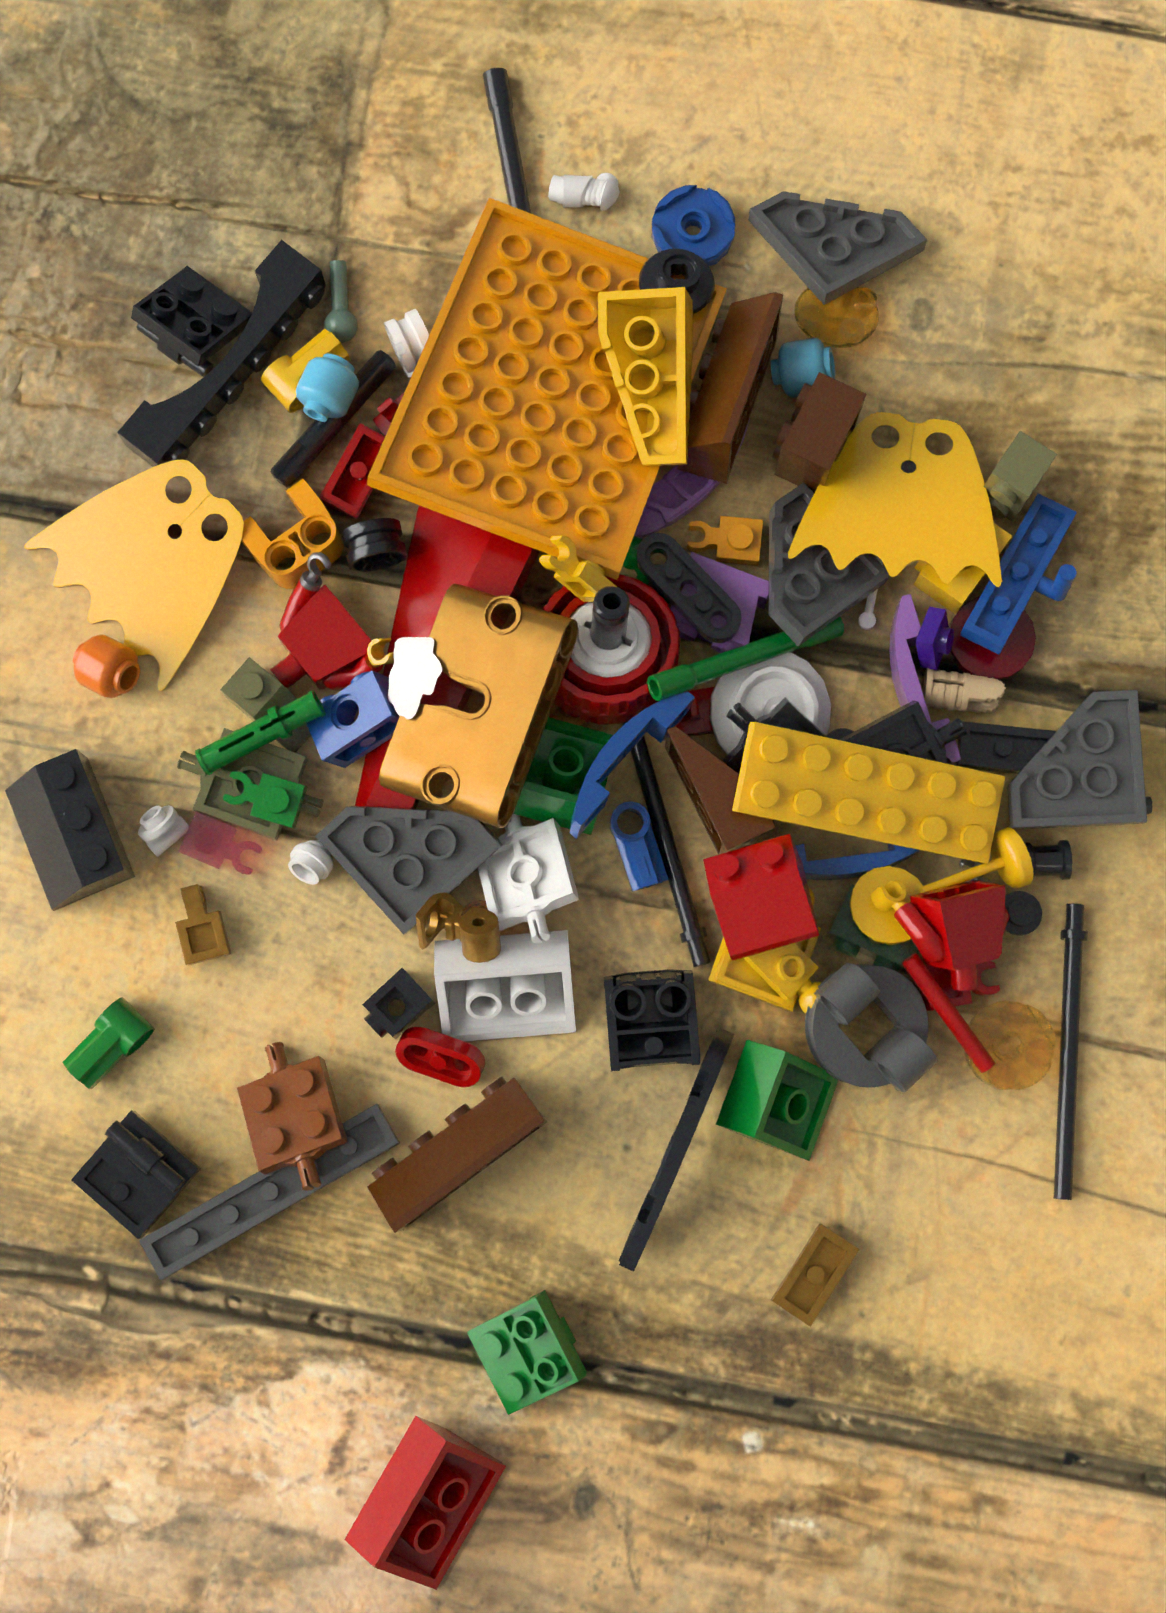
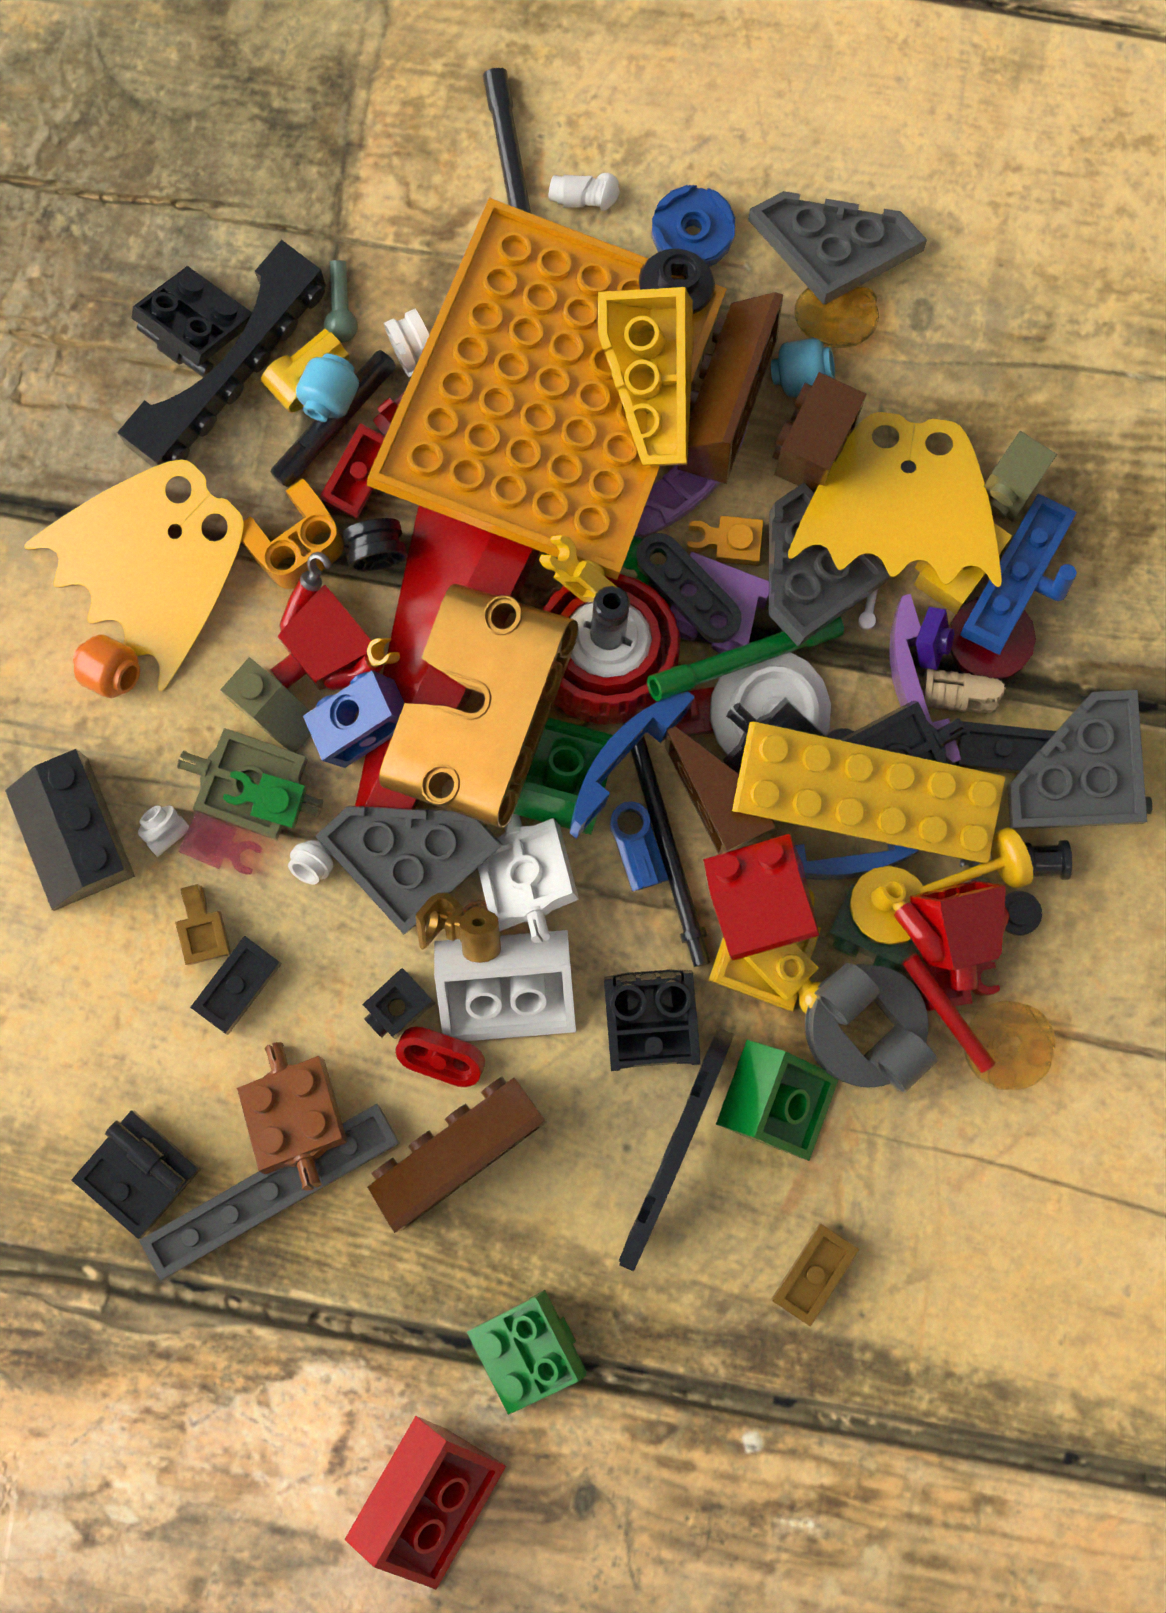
green piece [62,997,155,1089] -> none
green pin [195,690,326,775] -> none
white sticker [388,637,442,719] -> none
black bar [1054,904,1088,1200] -> none
none -> black plate [190,936,282,1035]

